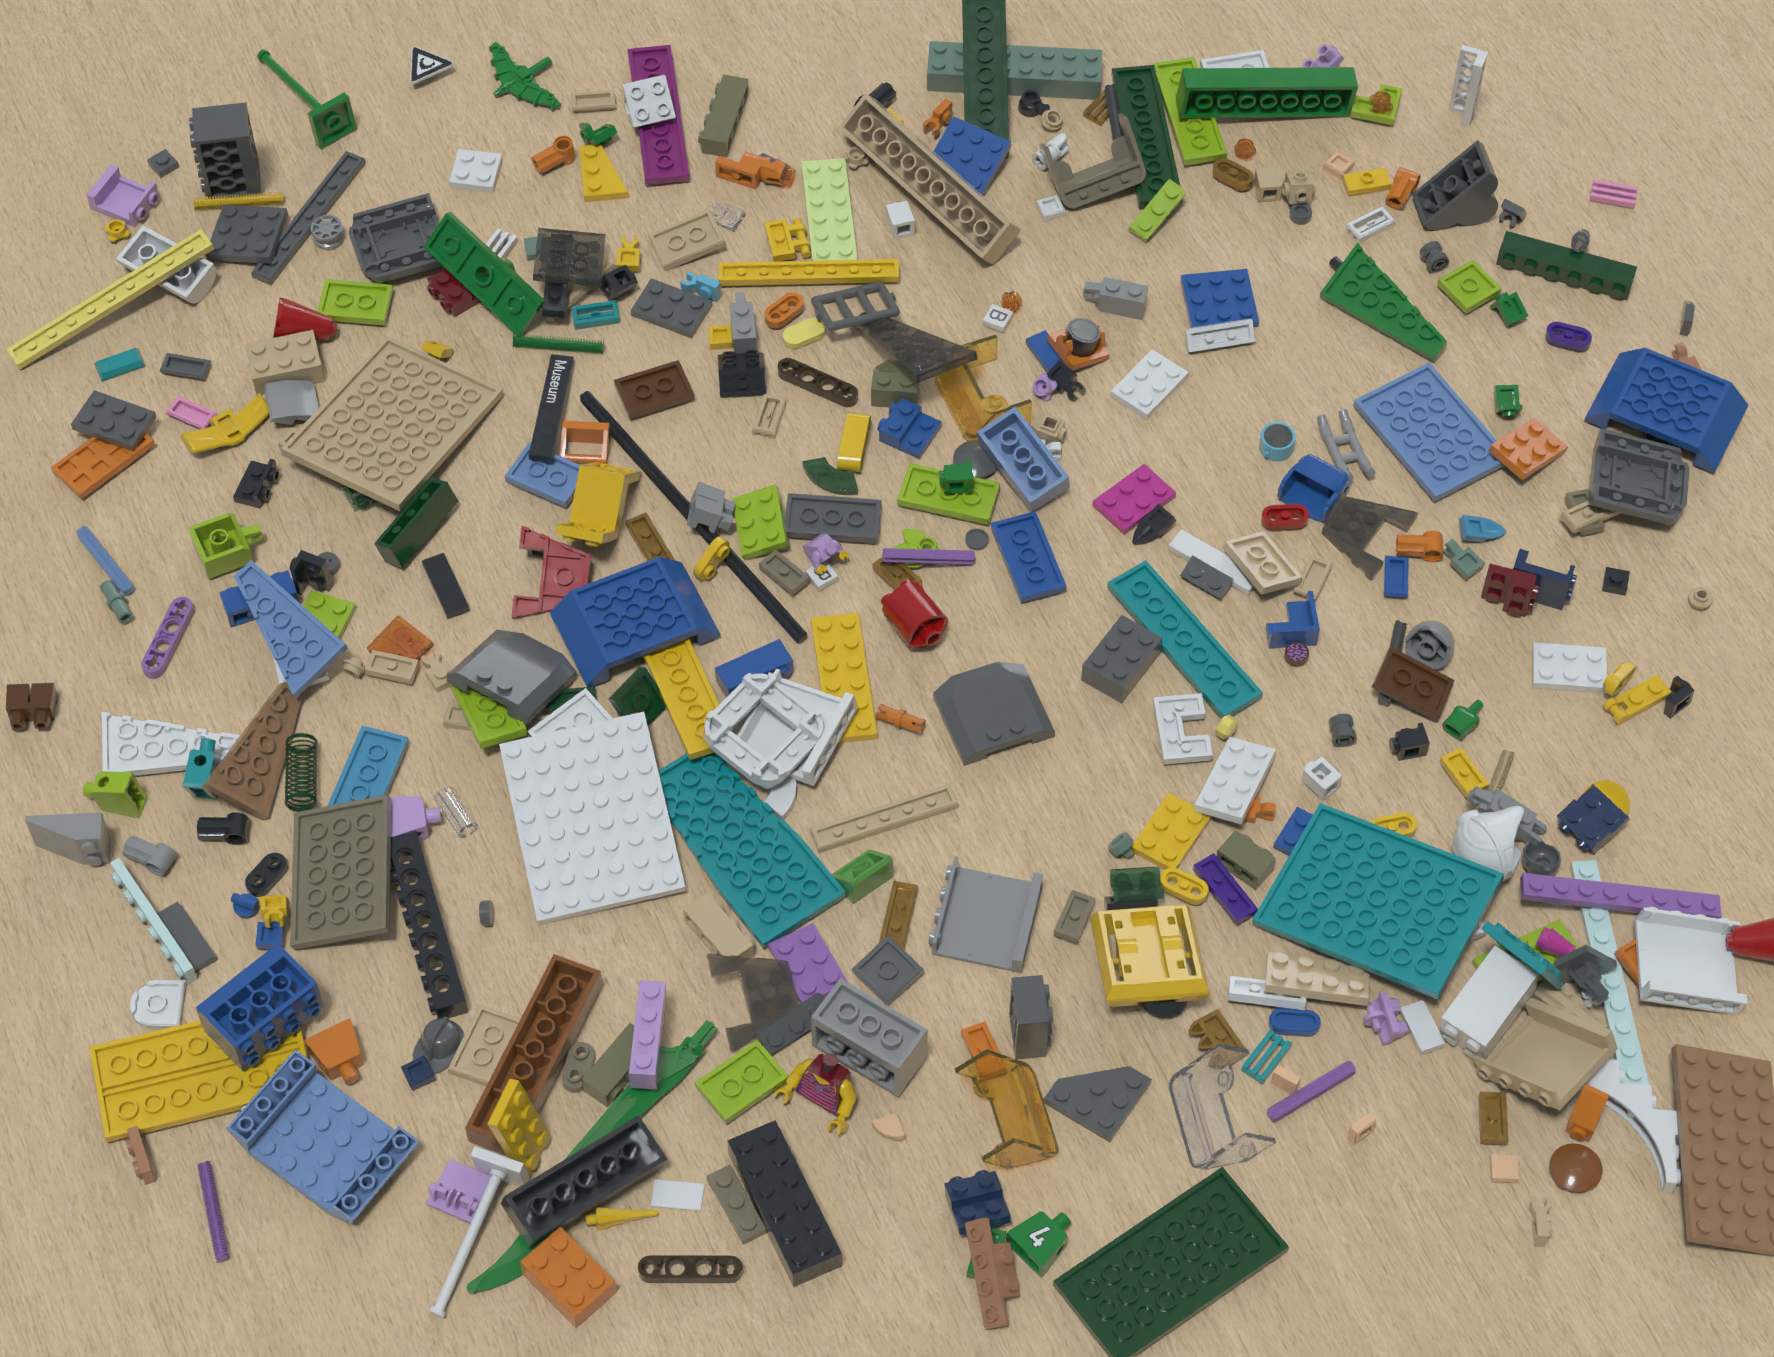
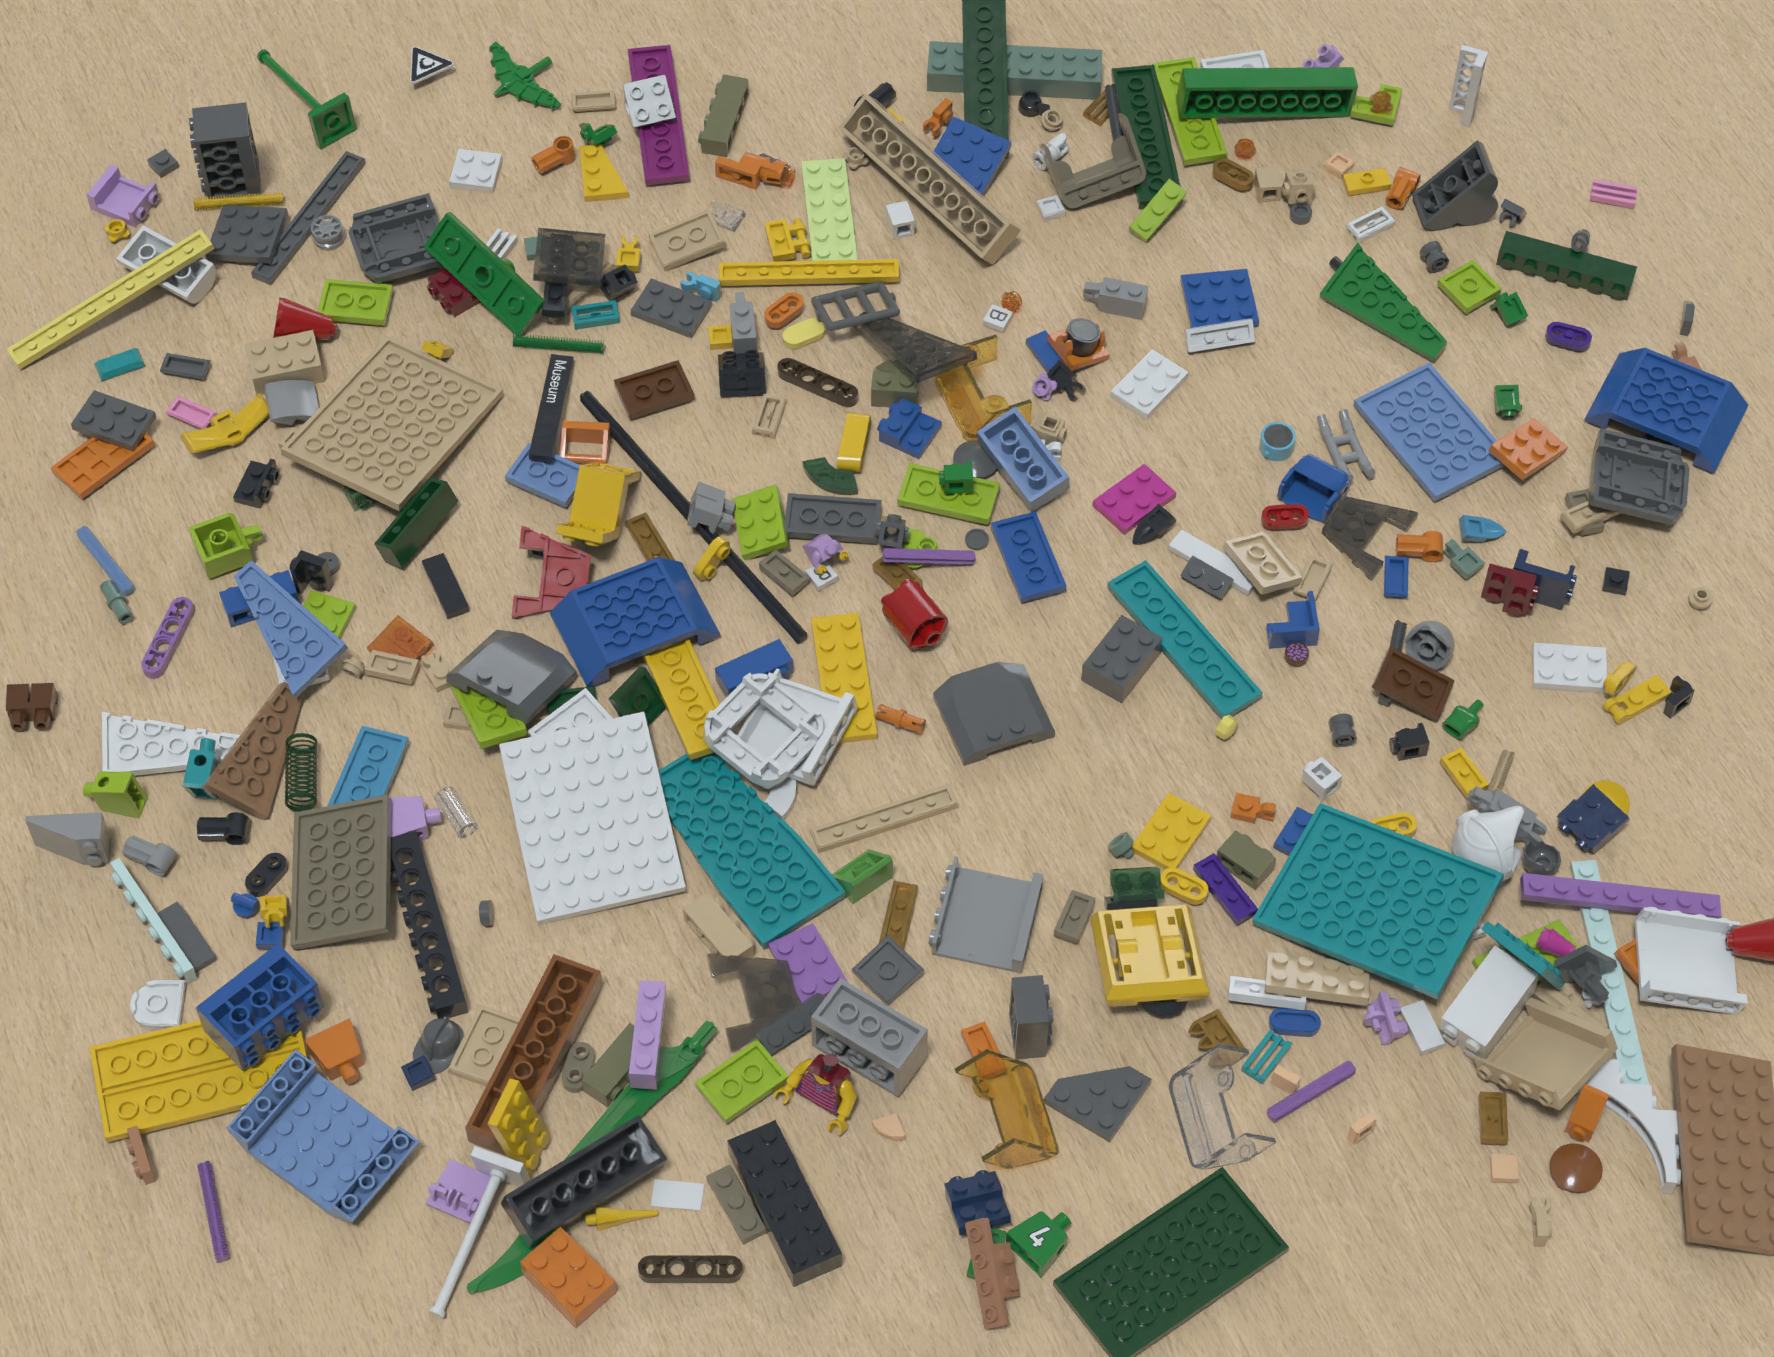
white plate [1153,693,1213,765] -> none
white plate [1195,736,1276,825] -> none
none -> dark grey brick [874,514,909,548]

